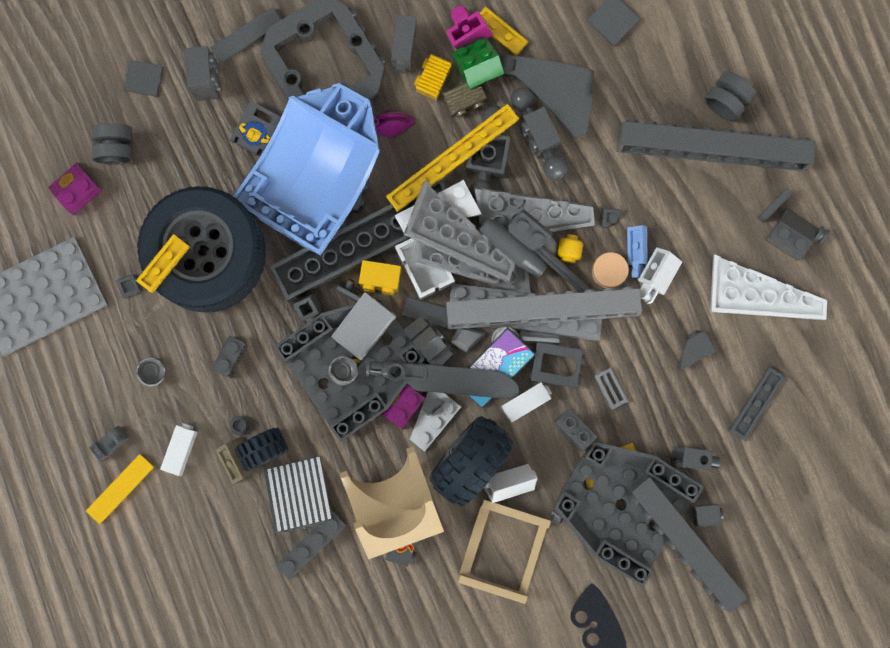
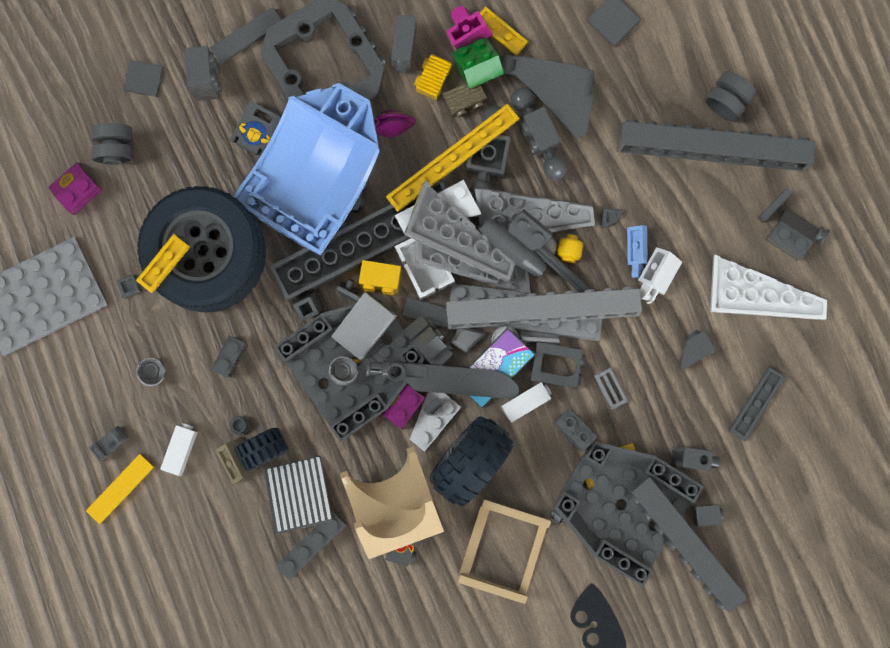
white brick [484,464,537,503] -> none
light nougat head [592,252,629,288] -> none

